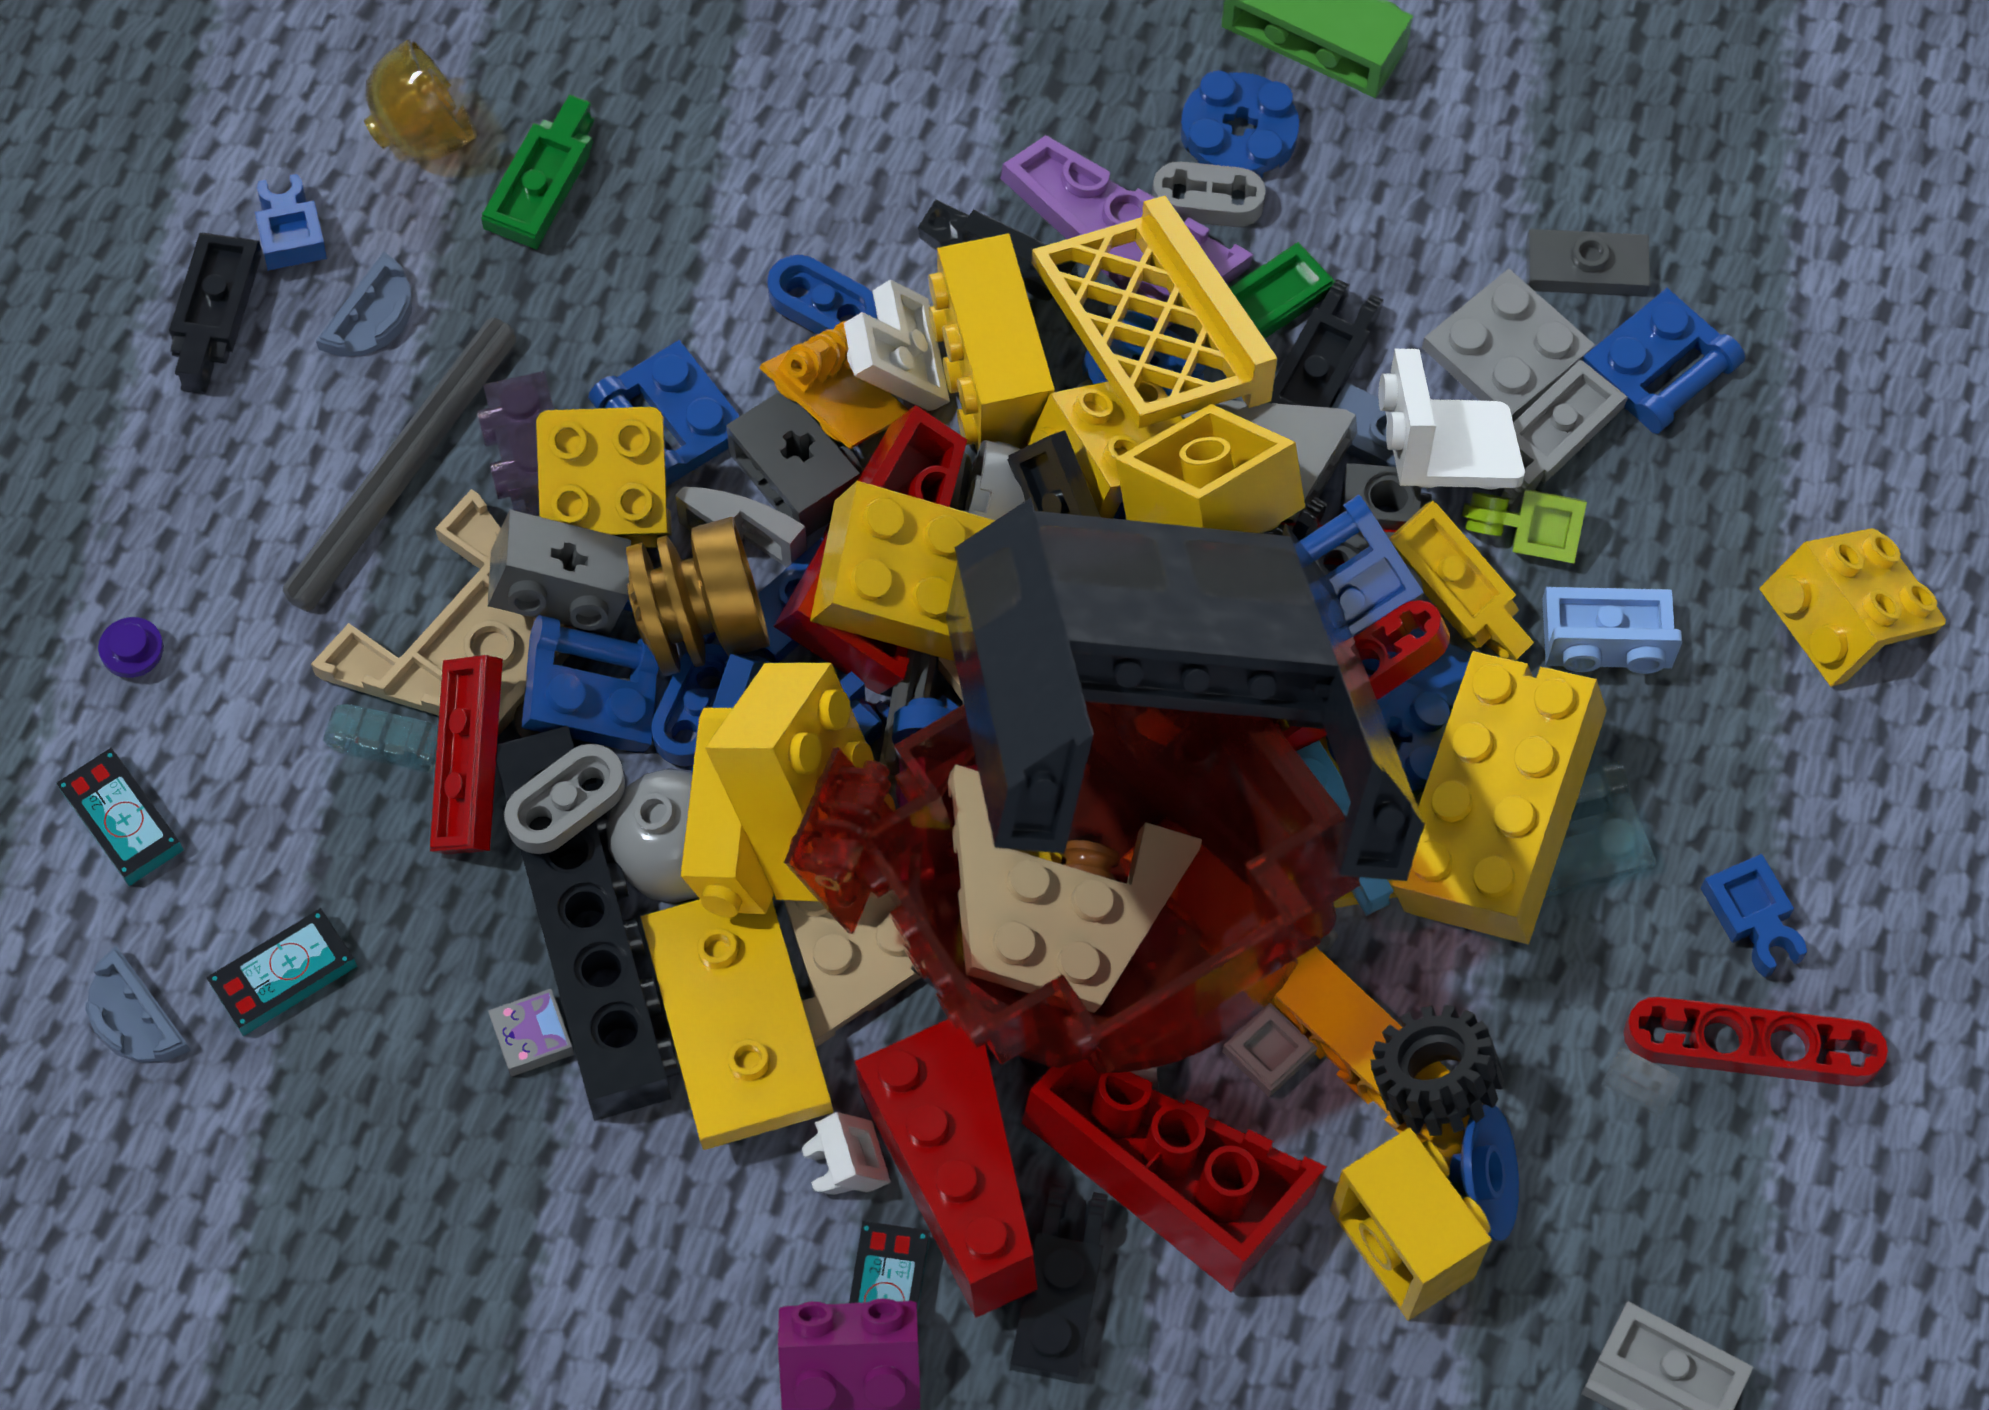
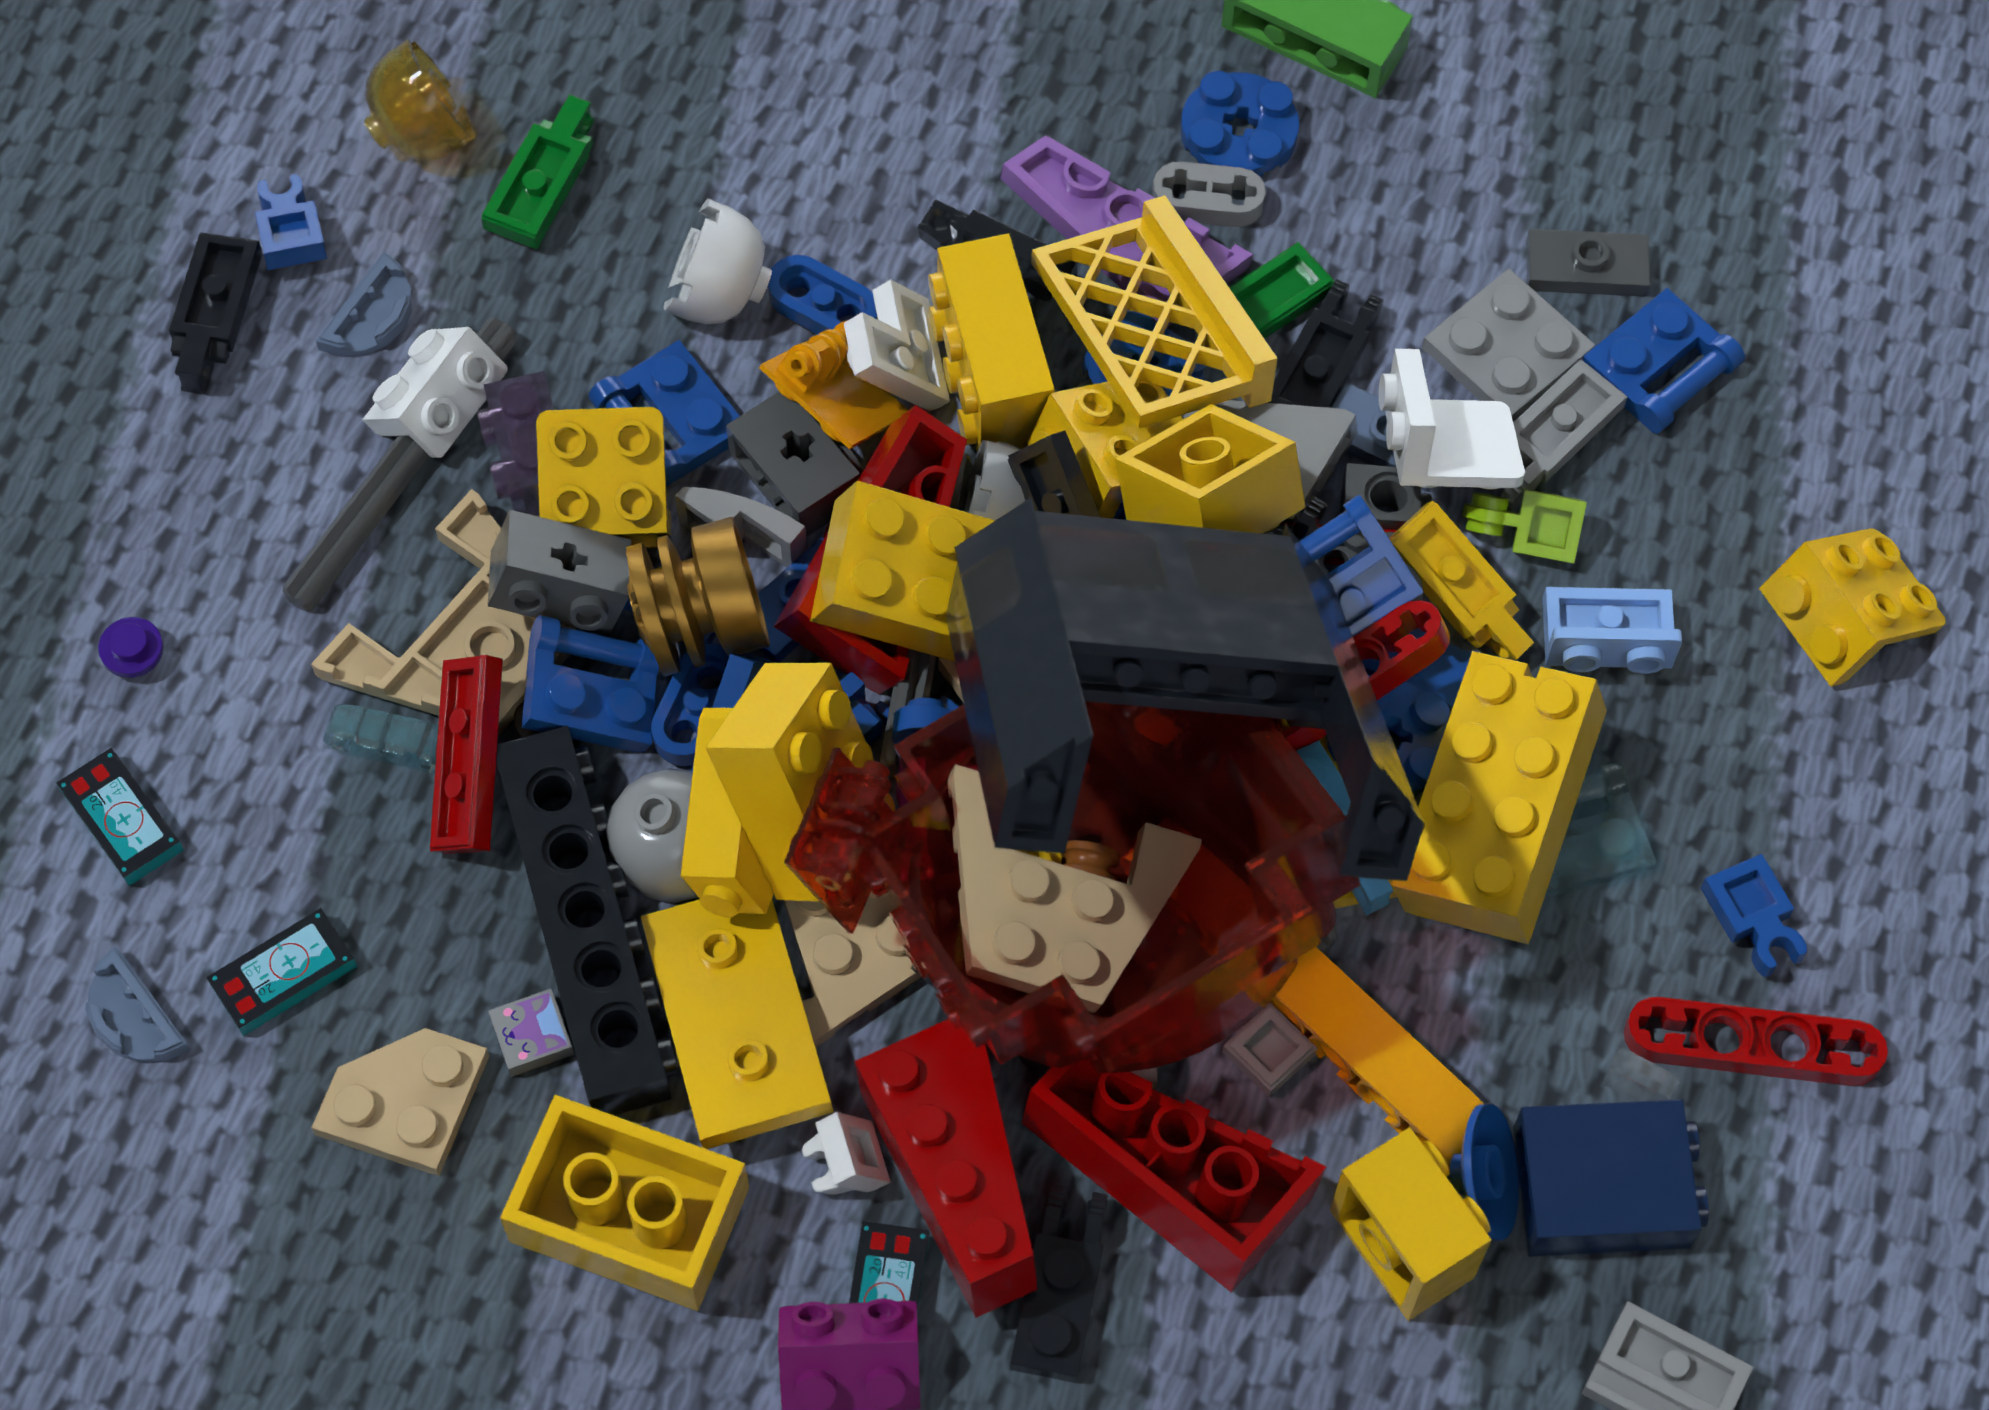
light grey plate [504,744,625,854] -> none
black tyre [1371,1005,1504,1136] -> none
none -> tan plate [311,1028,490,1176]
none -> white bracket [362,327,507,458]
none -> yellow brick [500,1095,749,1311]
none -> white cylinder [663,198,772,324]
none -> dark blue brick [1513,1099,1709,1257]

